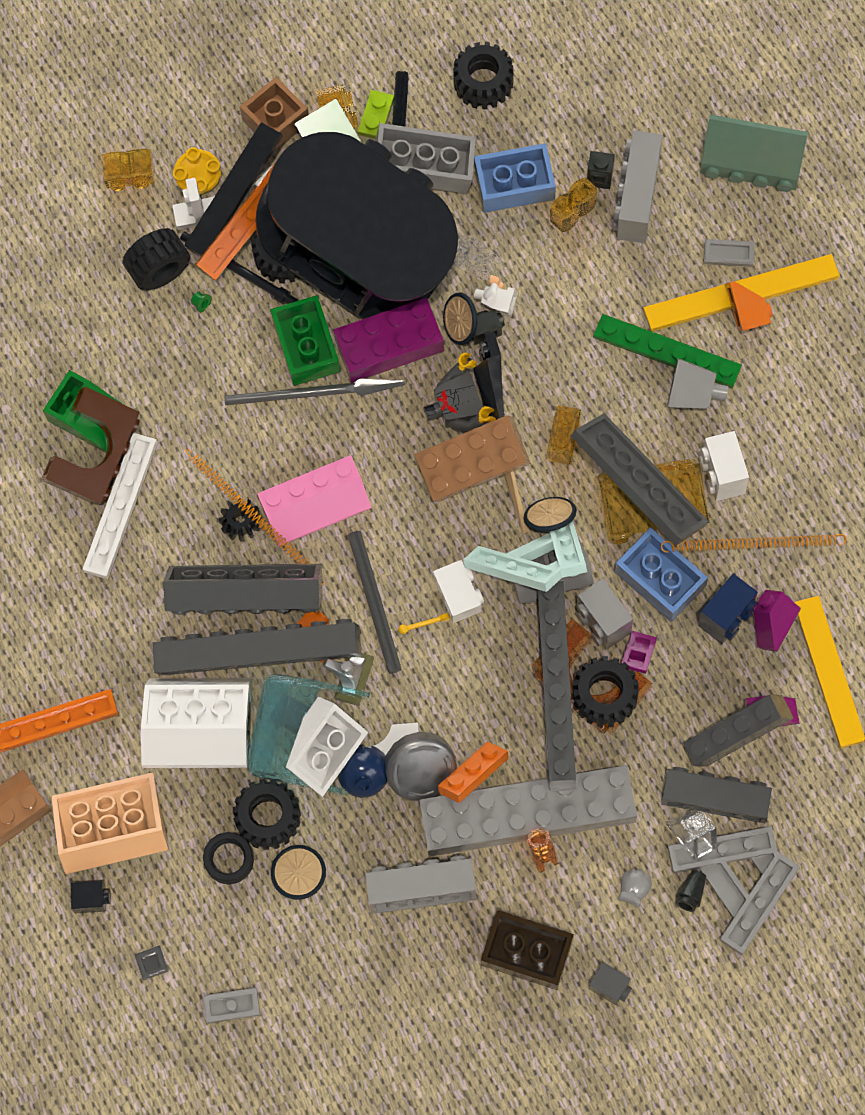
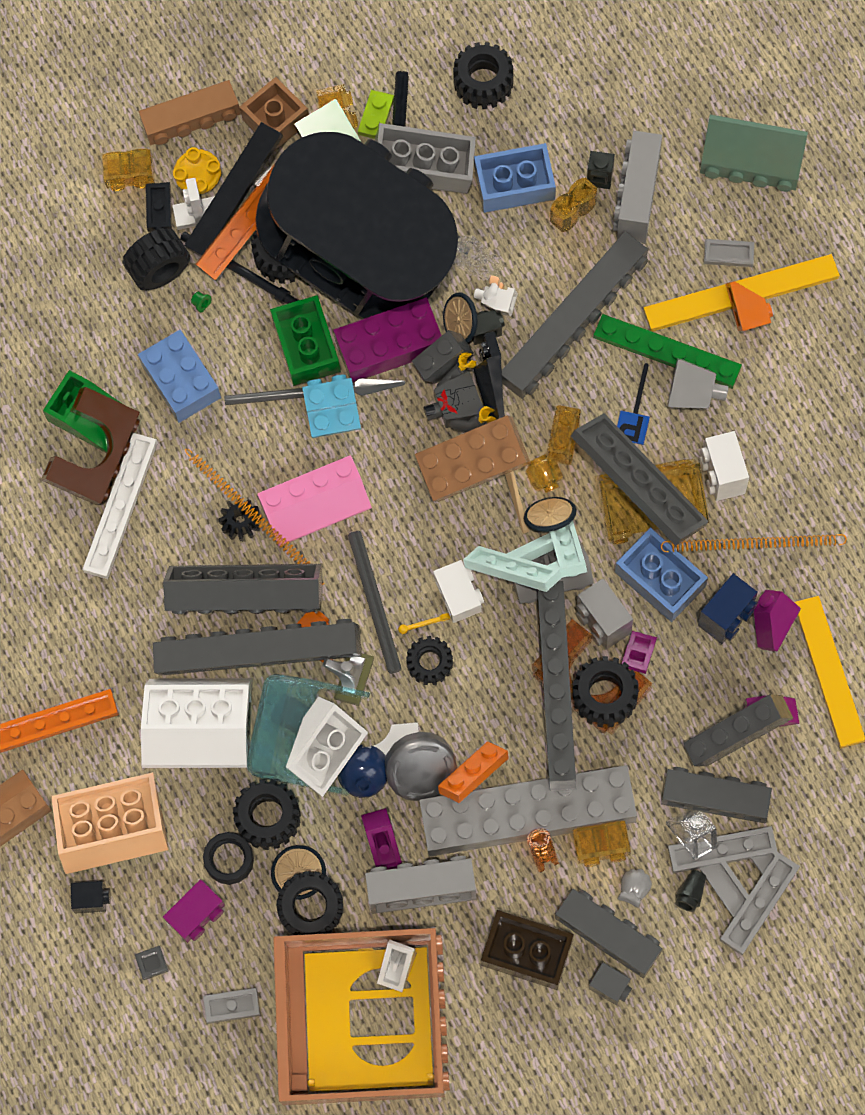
none -> medium nougat brick [138,80,241,146]
none -> medium blue brick [138,329,221,423]
none -> black plate [146,182,172,232]
none -> magenta brick [163,879,225,943]
none -> door [273,928,450,1106]
none -> black tyre [276,871,343,935]
none -> medium azure plate [302,375,361,438]
none -> magenta slope [361,808,402,870]
none -> white slope [377,939,417,992]
none -> black tyre [406,636,453,685]
none -> dark grey brick [412,330,474,383]
none -> dark grey brick [502,232,648,399]
none -> clear yellow head [526,454,563,493]
none -> dark grey brick [555,889,662,979]
none -> clear yellow brick [573,821,631,867]
none -> piece [617,363,650,445]

